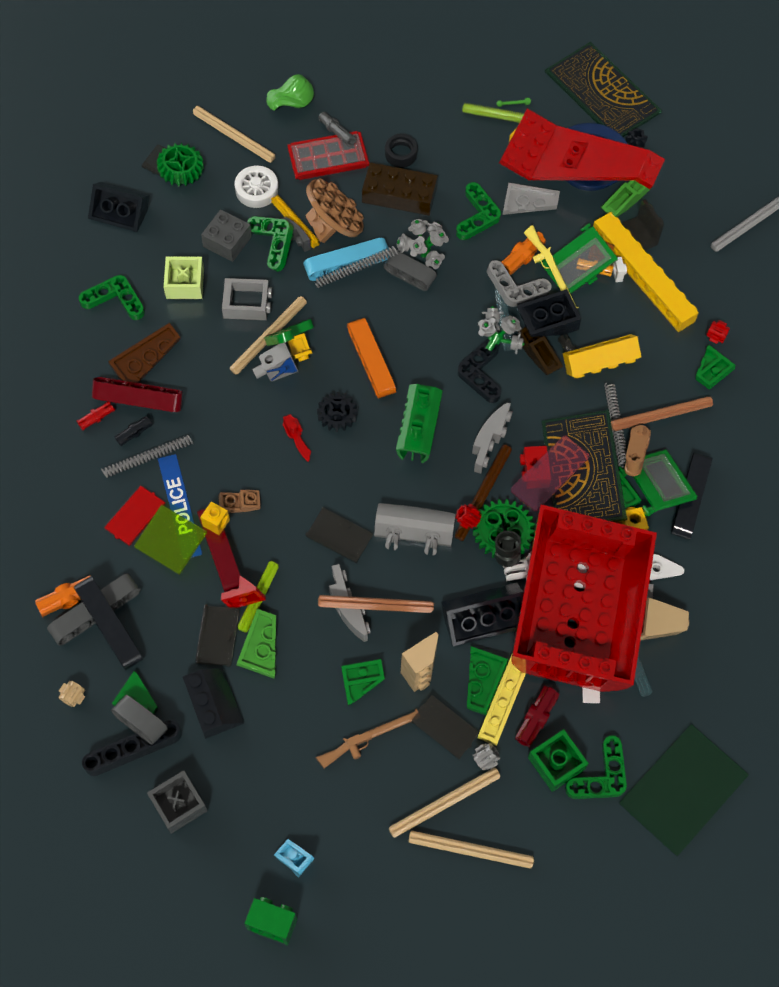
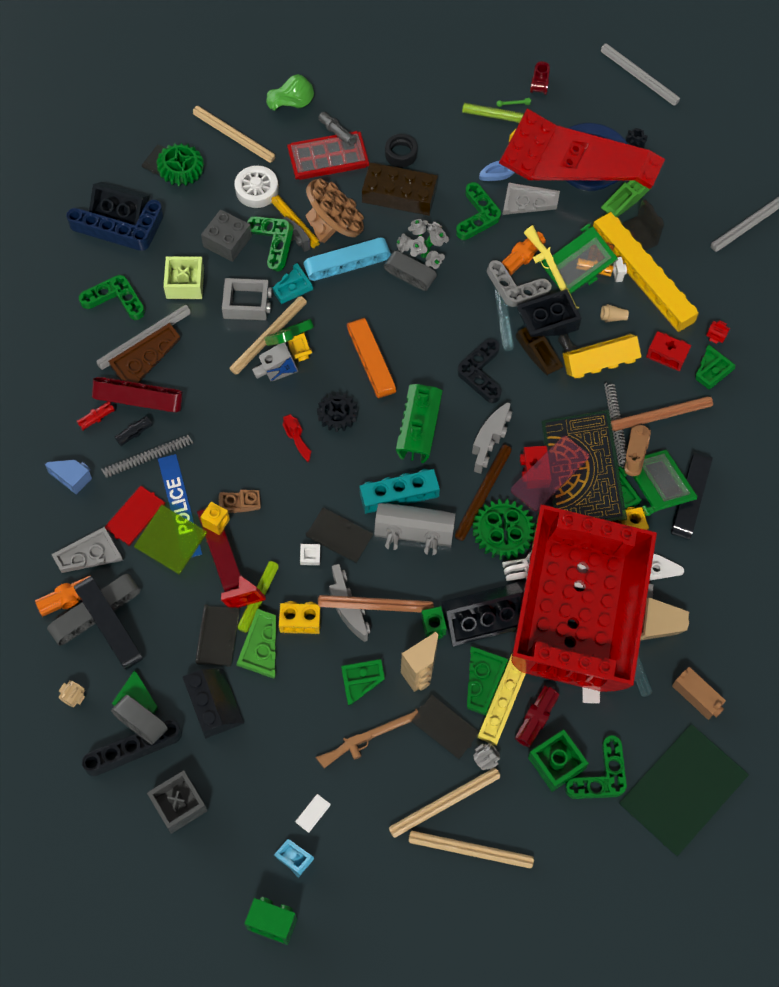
light grey piece [315,246,399,288] -> none
red gear [455,504,482,529] -> none
light grey plant [478,306,524,354] -> none
pearl dark grey wheel [495,530,521,567] -> none
black piece [545,42,662,137] -> none
none -> medium blue slope [45,460,92,494]
none -> light grey wing [51,527,123,573]
none -> dark blue beam [66,200,163,251]
none -> light grey axle [96,305,191,370]
none -> teal wing [273,263,313,304]
none -> yellow brick [279,601,321,634]
none -> white sticker [295,794,331,833]
none -> white plate [300,544,320,565]
none -> teal brick [360,469,440,514]
none -> green brick [421,606,447,639]
none -> medium blue arm [479,161,515,181]
none -> dark red piece [530,61,550,95]
none -> tan cone [600,304,629,322]
none -> light grey axle [601,43,680,106]
none -> red brick [646,331,691,371]
none -> medium nougat brick [672,667,726,720]

